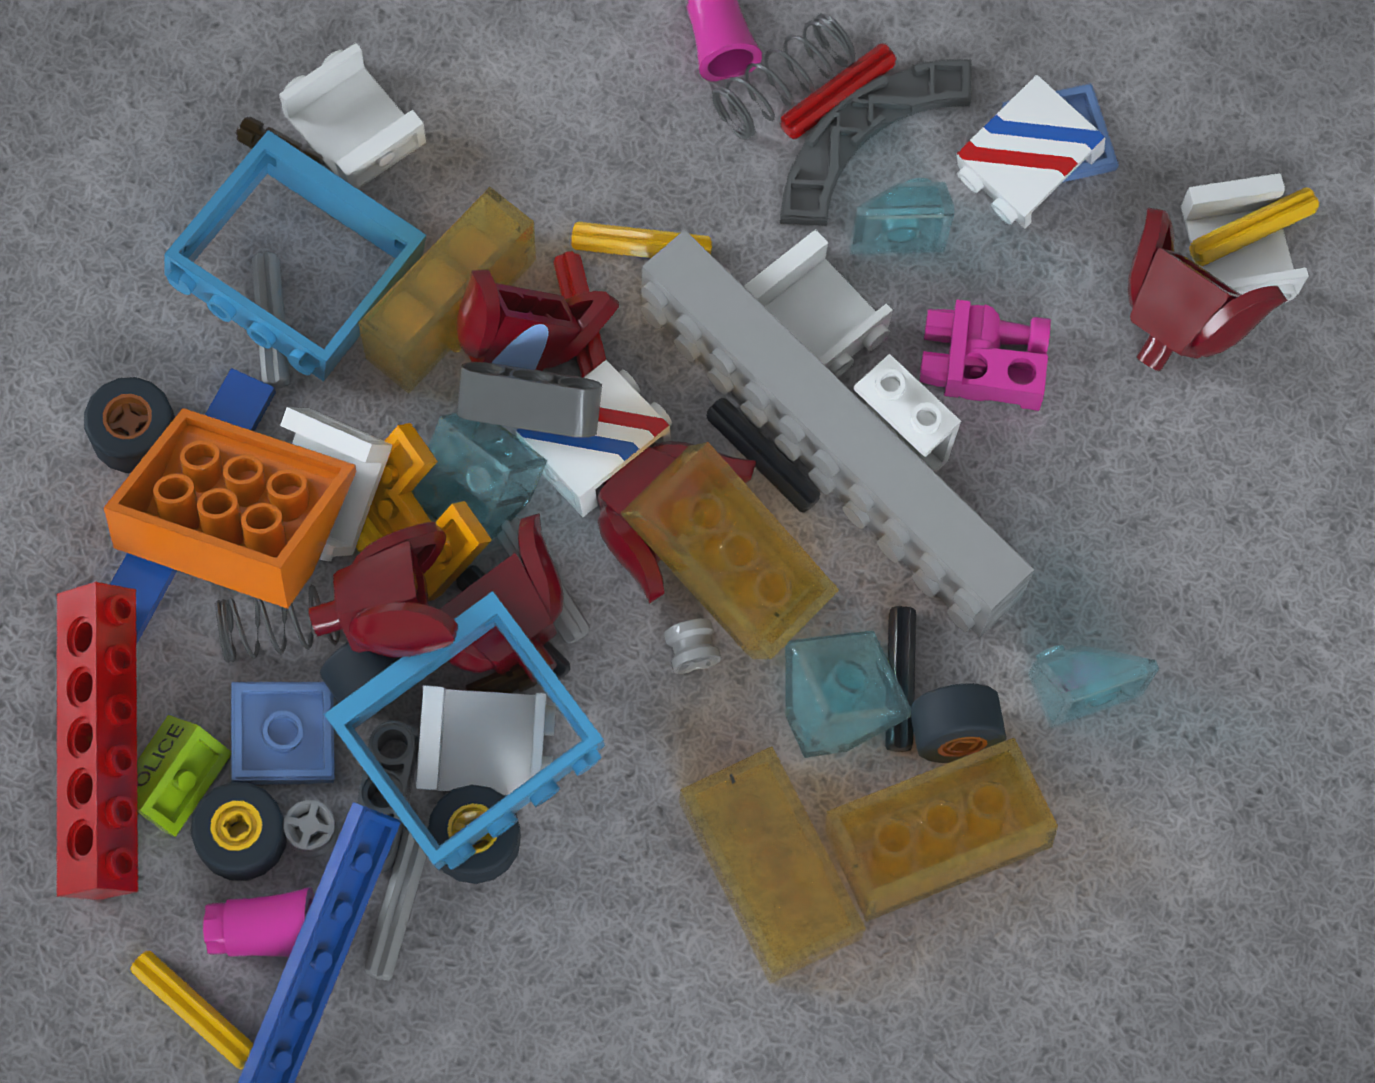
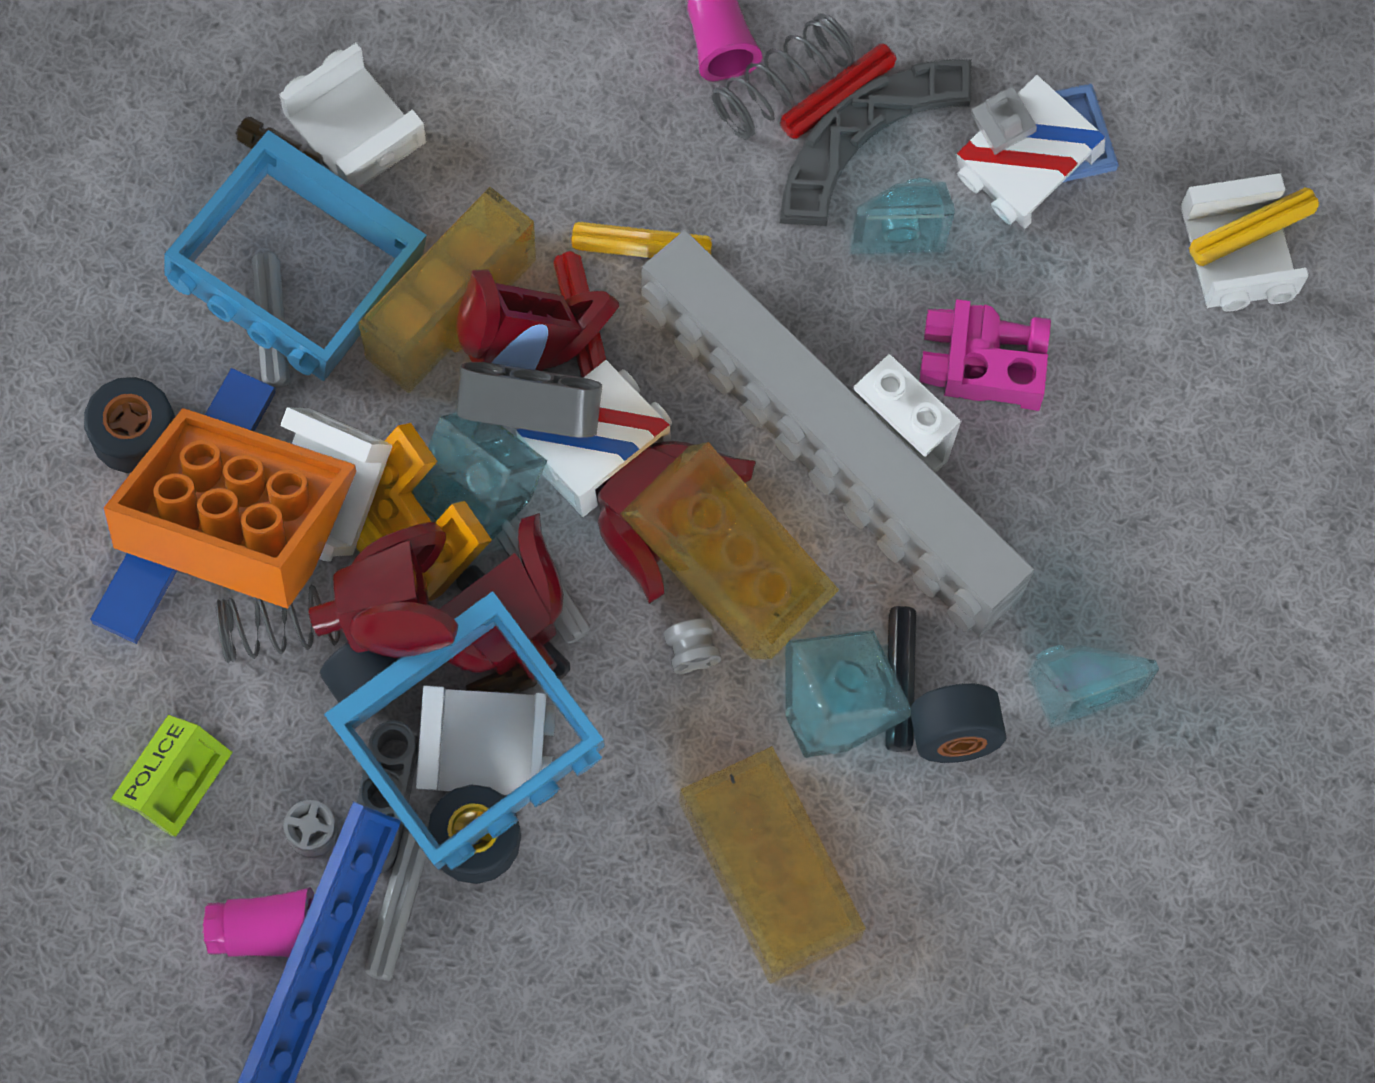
red brick [57,582,138,900] -> none
yellow axle [130,950,254,1069] -> none
black wheel [190,782,287,881] -> none
medium blue tile [231,682,335,785] -> none
black axle [706,398,821,513] -> none
white panel [743,229,893,378] -> none
clear yellow brick [825,737,1058,922] -> none
dark red torso [1128,207,1288,371] -> none
none -> light grey tile [971,86,1037,155]

